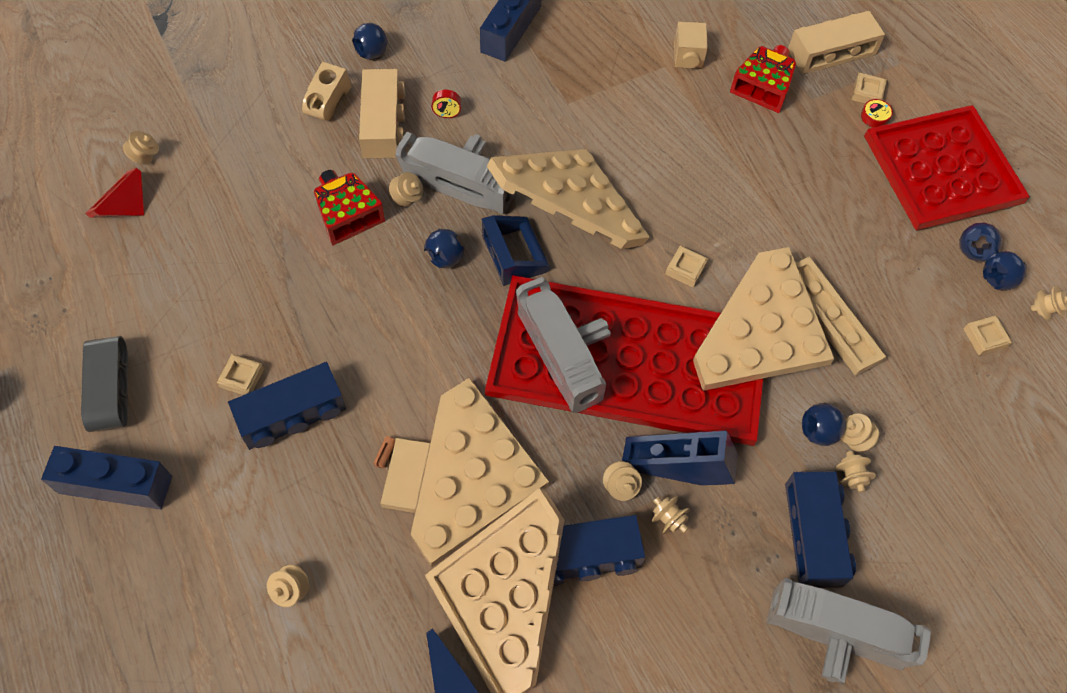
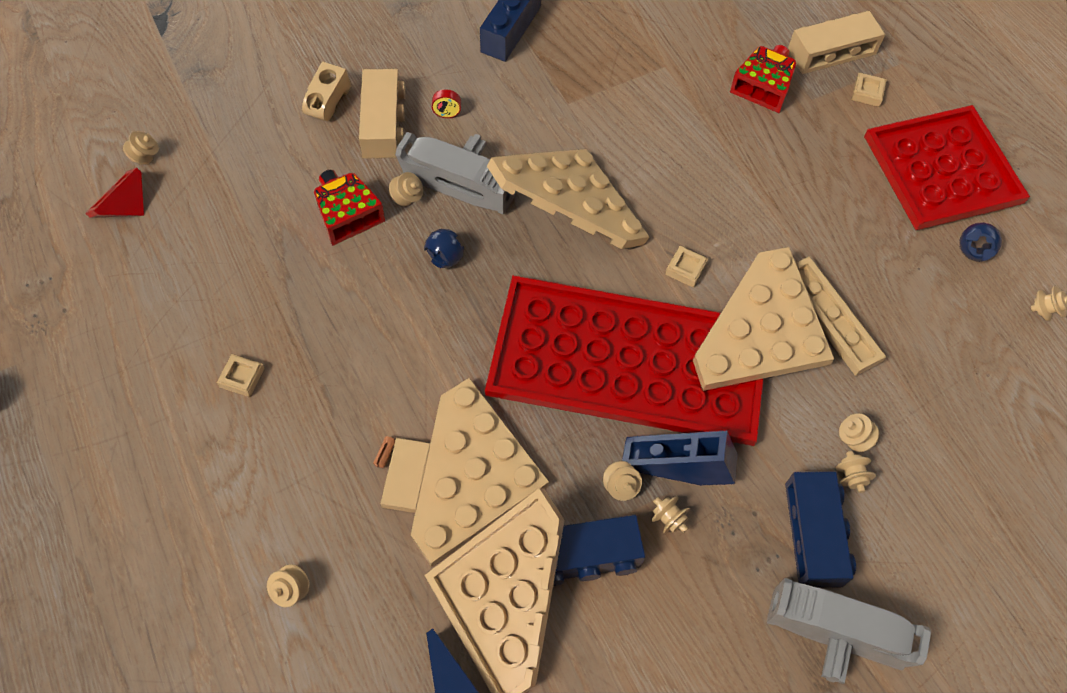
dark blue brick [41,446,173,510] -> none
dark grey beam [81,336,128,432] -> none
dark blue brick [228,361,346,450] -> none
dark blue piece [352,22,388,60] -> none
dark blue tile [482,215,551,286] -> none
light grey piece [516,277,611,413] -> none
tan brick [674,22,707,69] -> none
dark blue piece [802,403,846,446] -> none
tile [861,99,893,128] -> none
tan tile [963,315,1012,356] -> none
dark blue piece [983,251,1026,291] -> none

